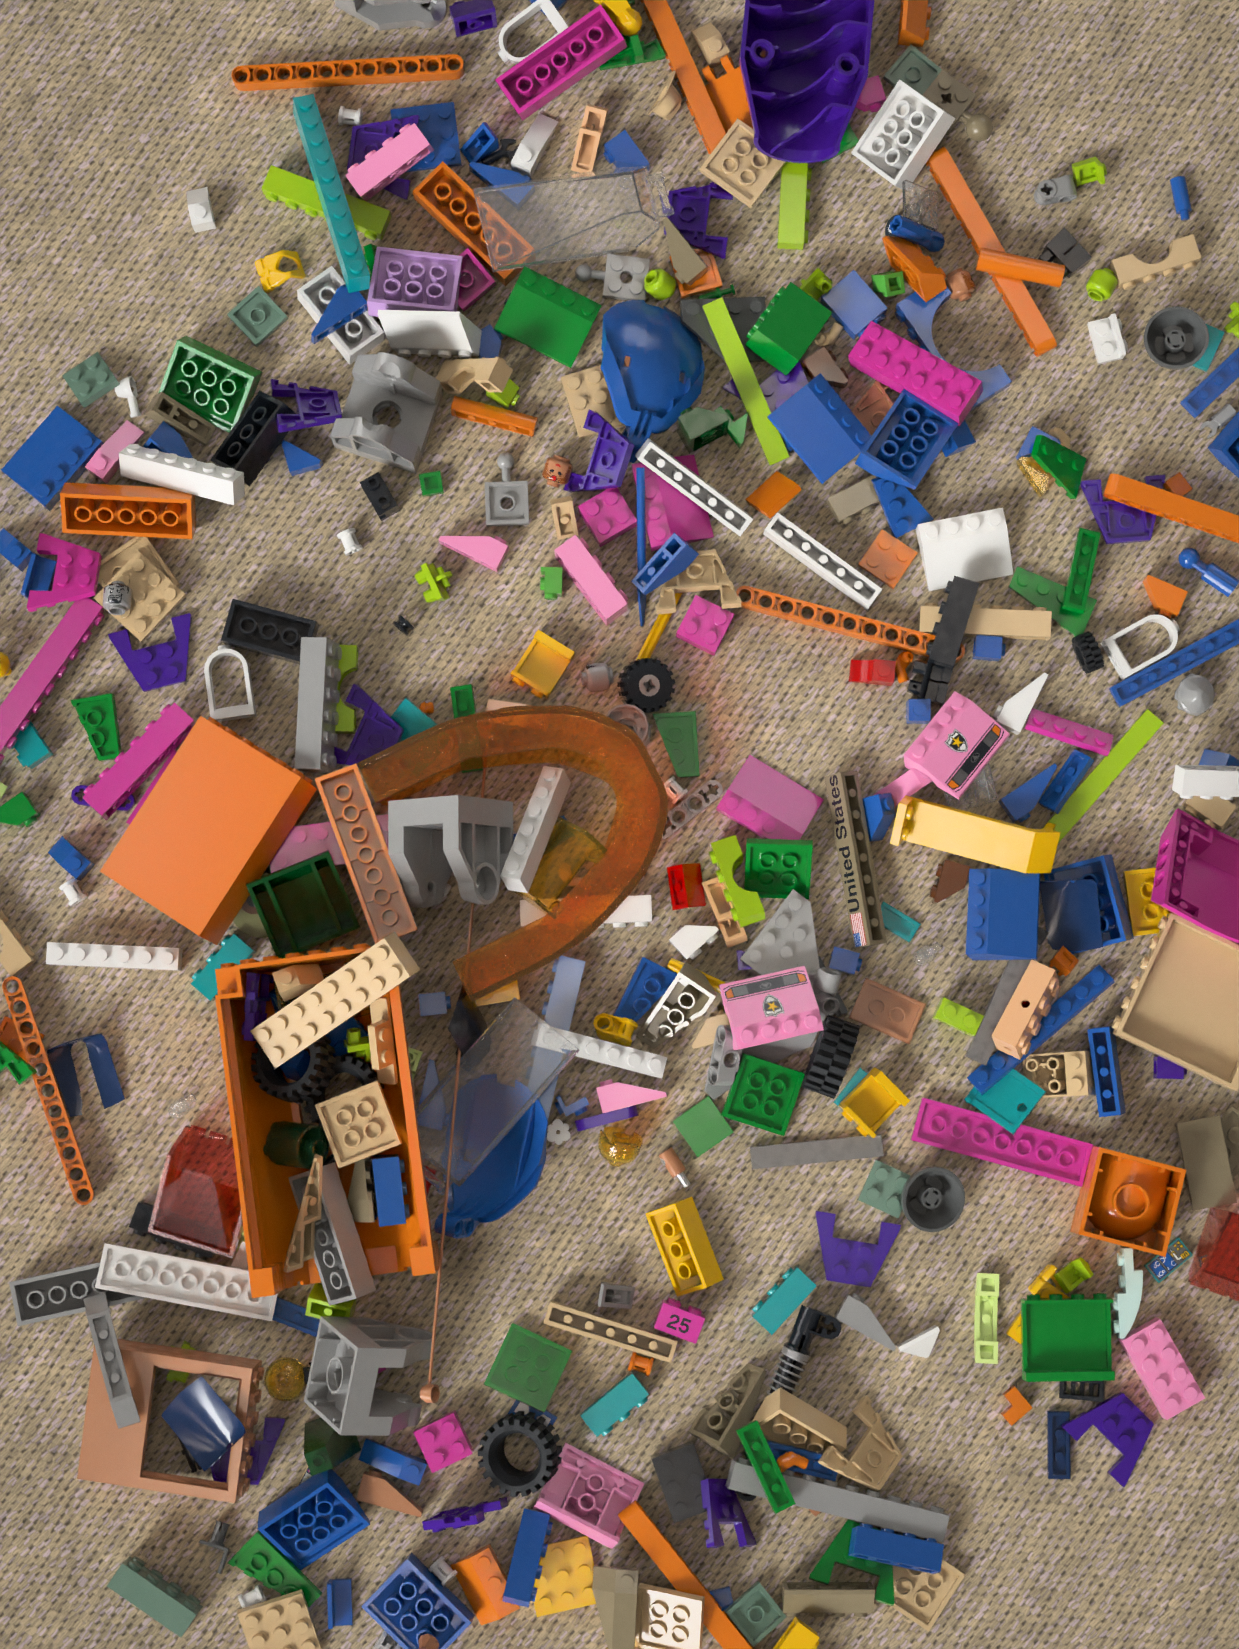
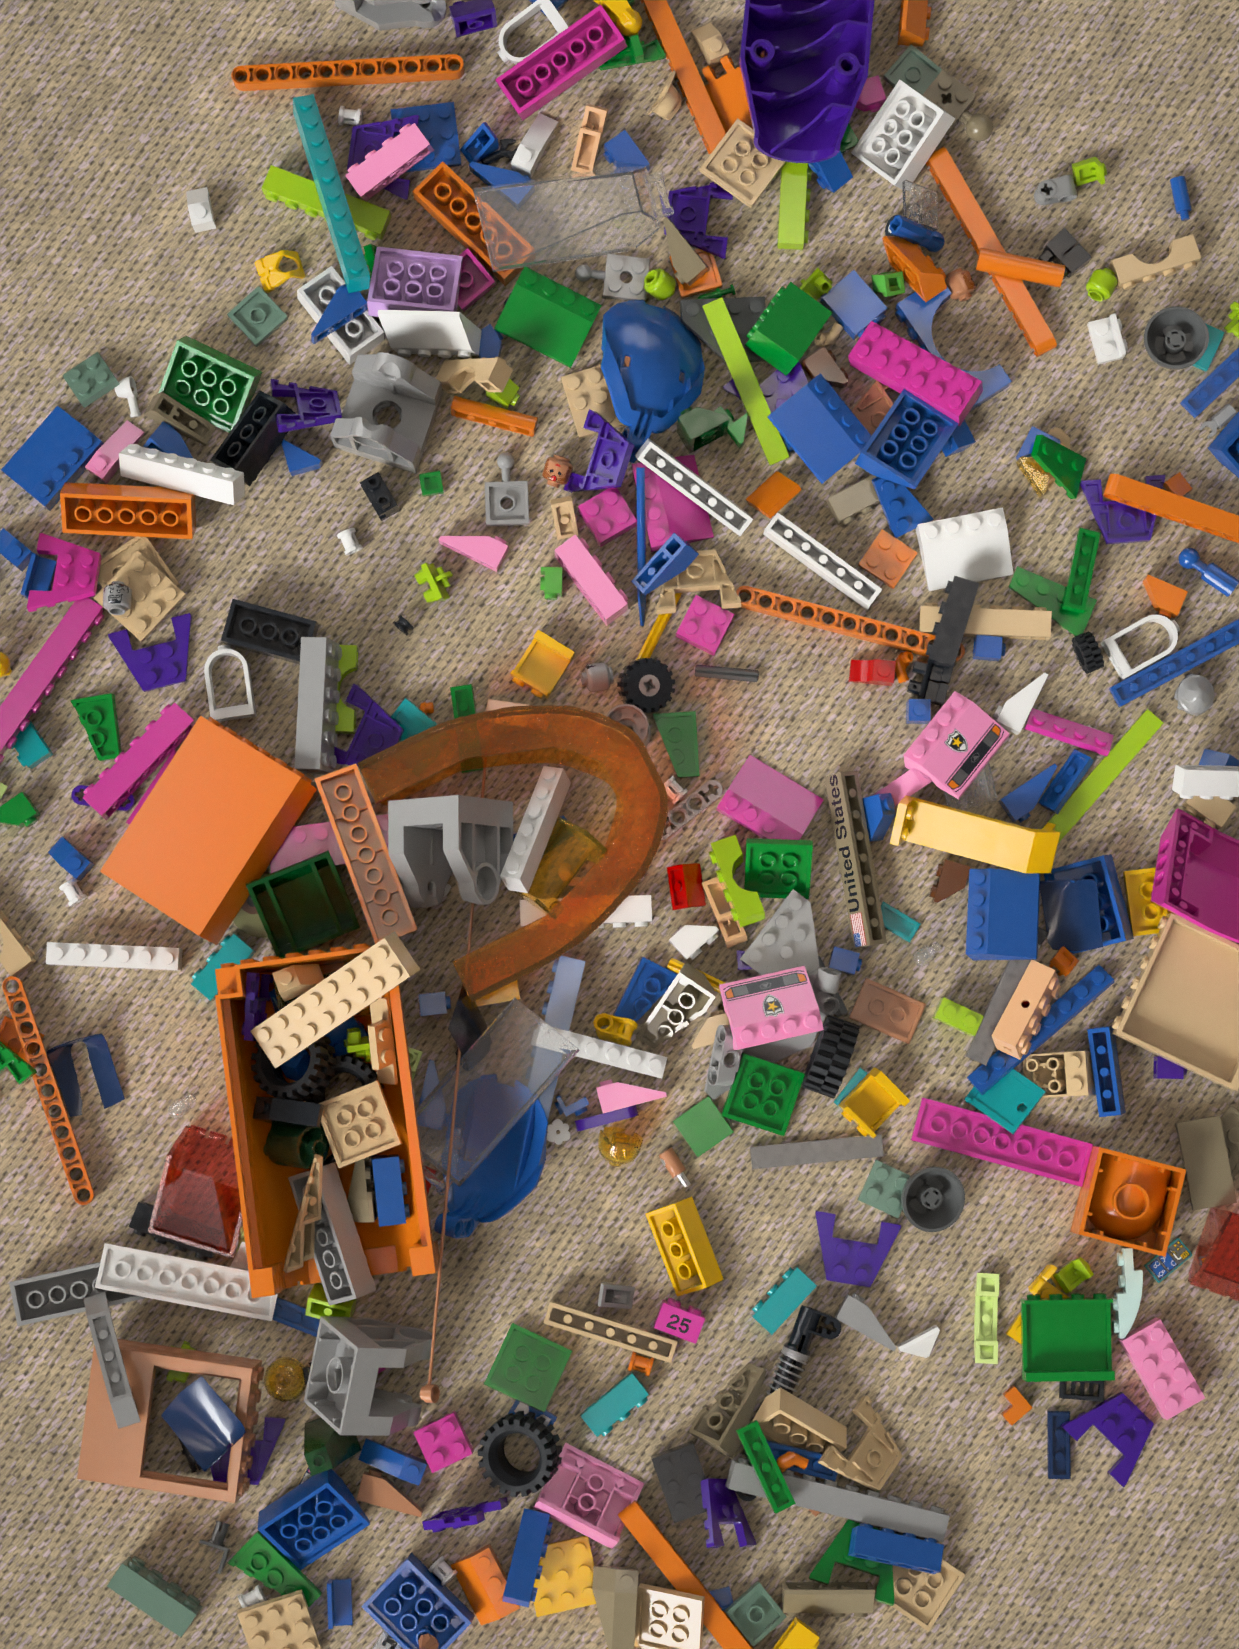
none -> black slope [253,1096,324,1127]
none -> dark grey axle [695,665,759,682]
none -> blue brick [808,151,853,193]

